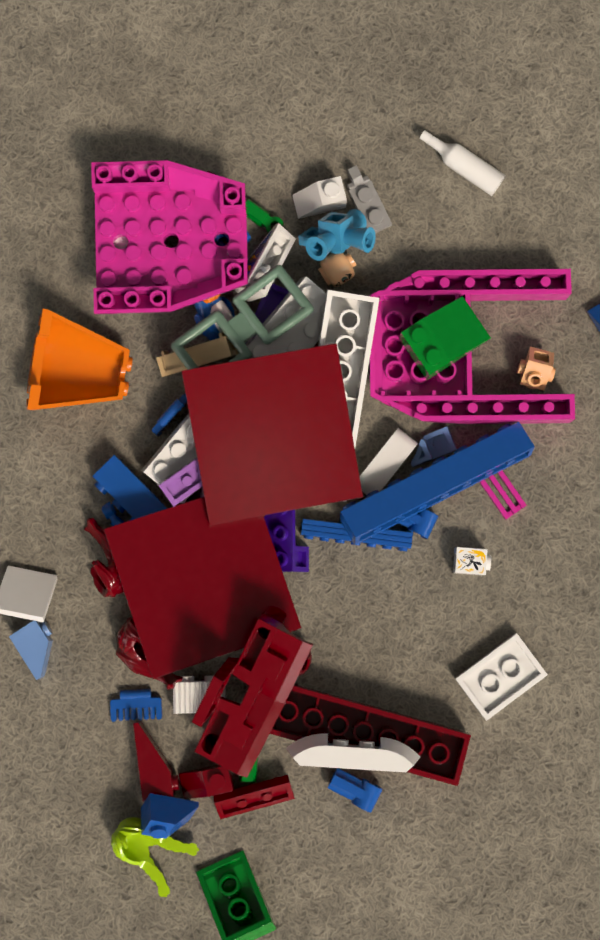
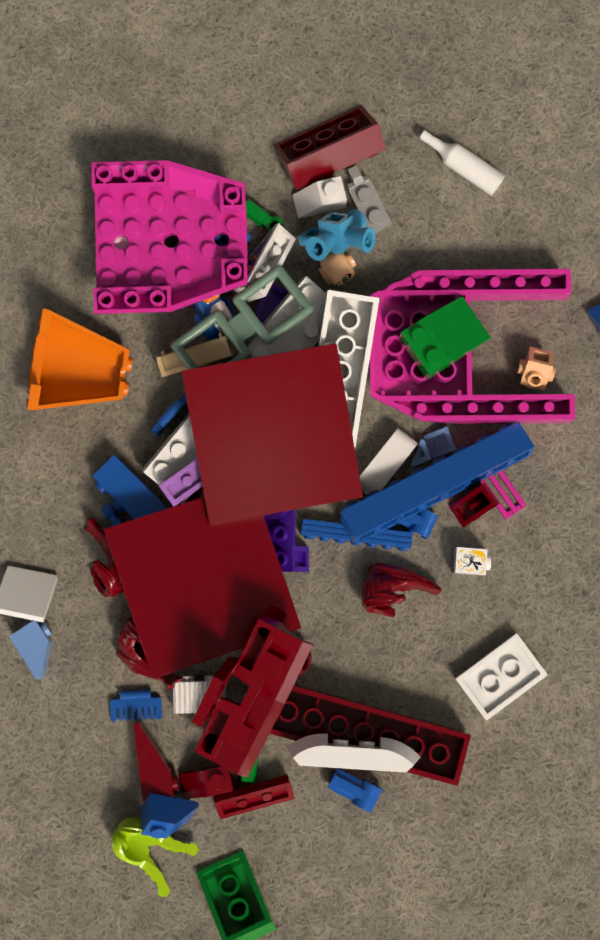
none -> dark red slope [273,105,386,190]
none -> dark red hair [361,563,442,618]
none -> dark red slope [449,483,500,528]

